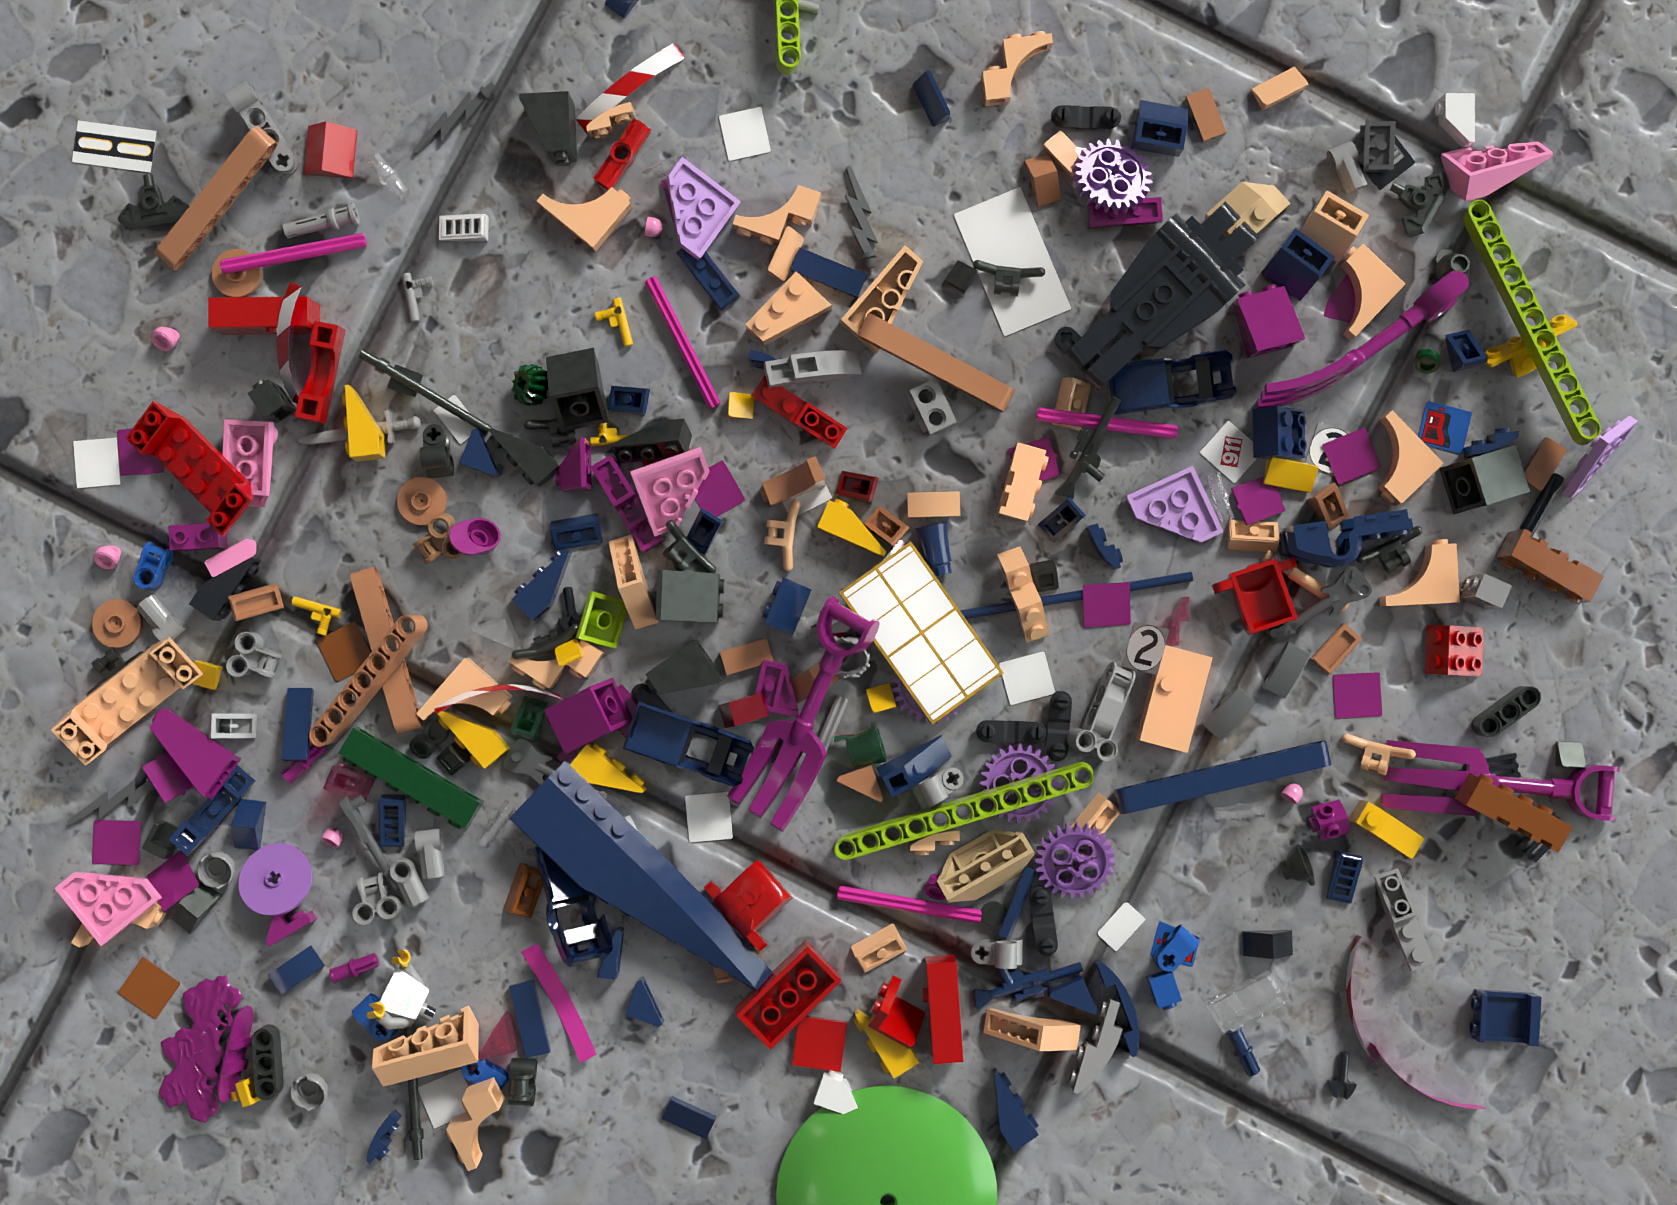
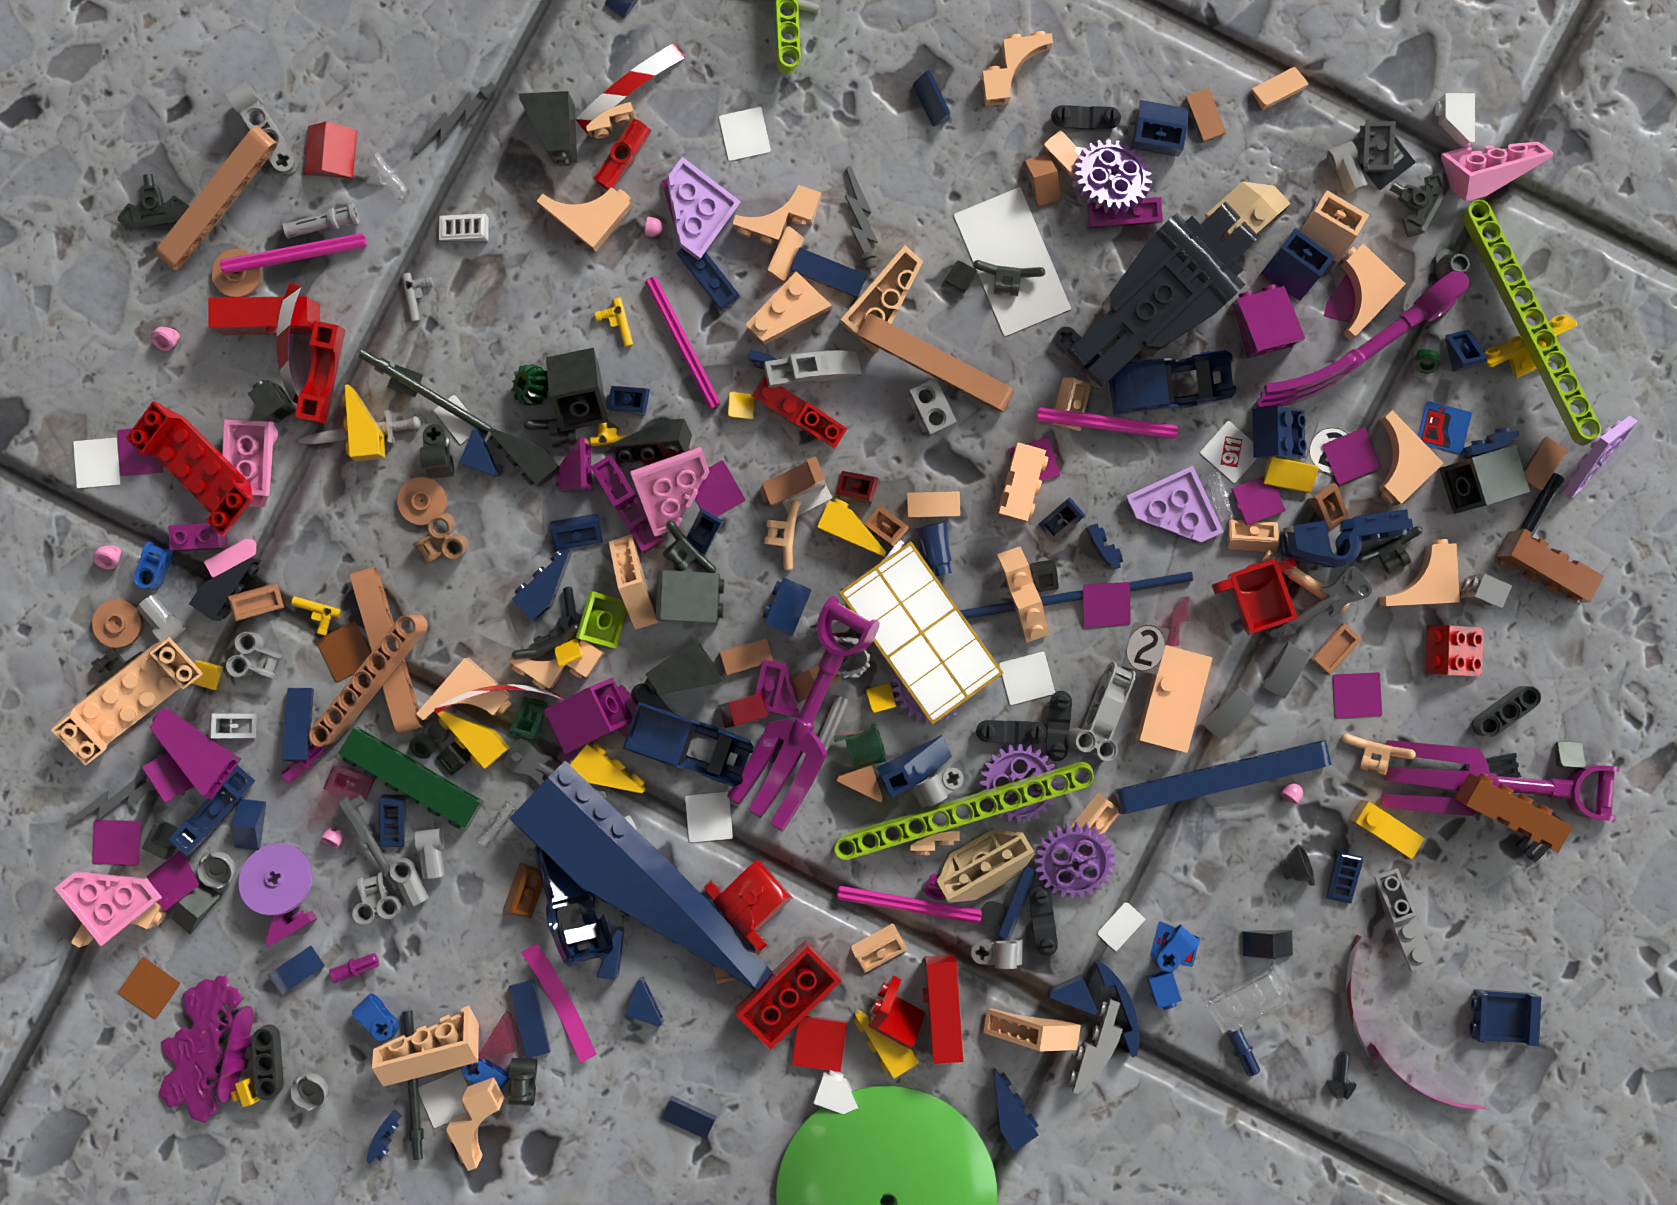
sticker [72,120,157,173] -> none
torso [367,950,437,1030] -> none
magenta cap [449,518,501,555] -> none
dark blue piece [974,962,1083,1010] -> none
pearl dark grey piece [1055,396,1121,499] -> none
magenta brick [1308,799,1349,841] -> none

